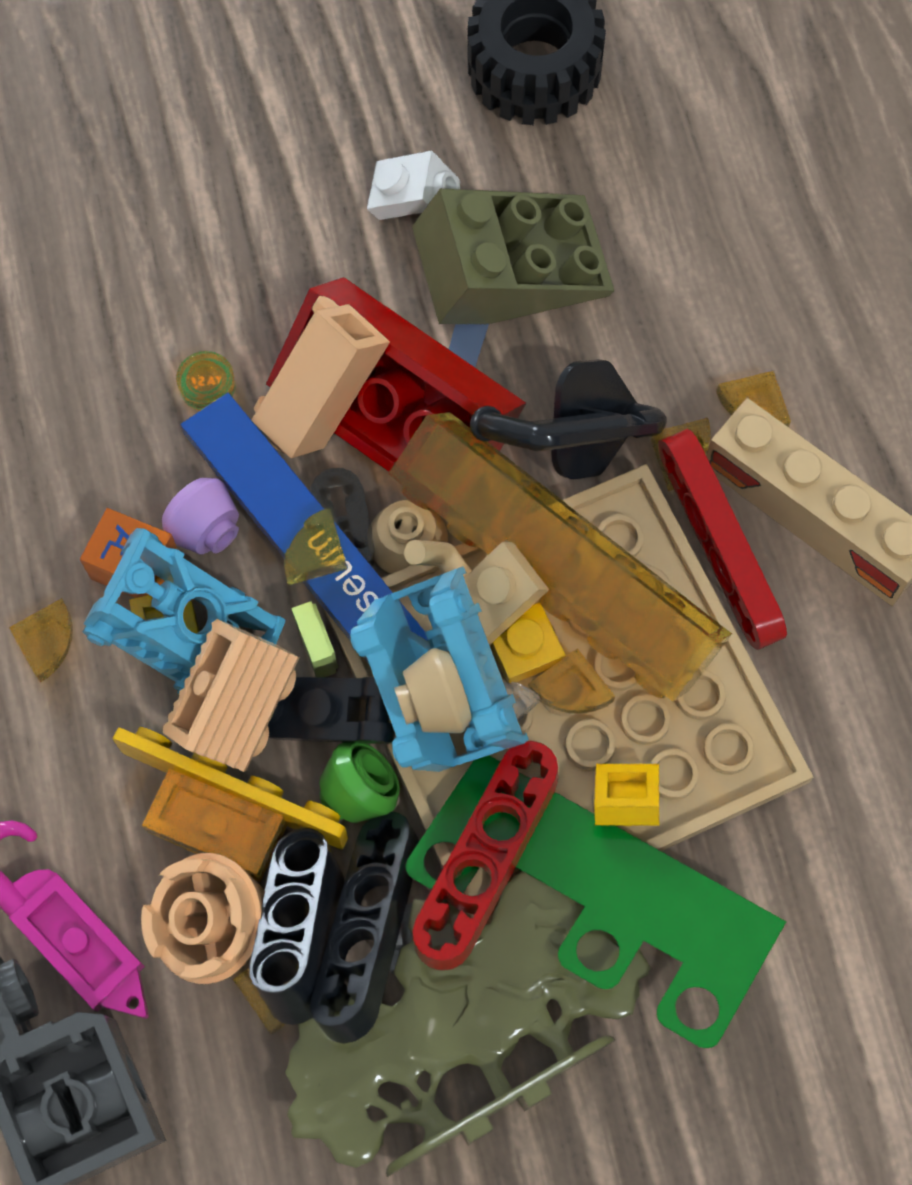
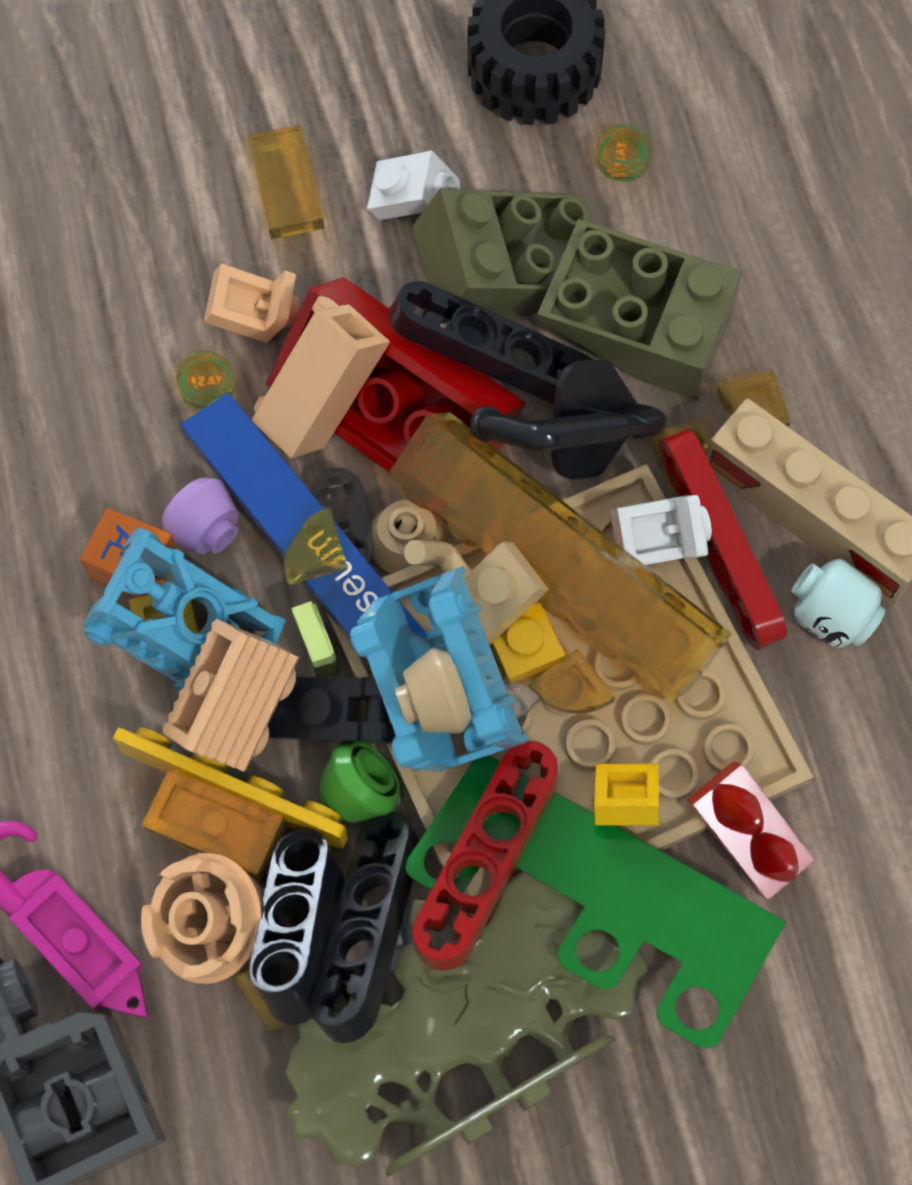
clear yellow tile [9,598,73,682] -> none
none -> light nougat bracket [204,263,299,343]
none -> clear yellow tile [248,125,325,239]
none -> black beam [389,281,594,404]
none -> olive slope [537,219,742,400]
none -> clear yellow tile [595,124,652,182]
none -> white bracket [610,495,712,569]
none -> red tile [686,760,815,901]
none -> light aqua head [791,559,886,648]

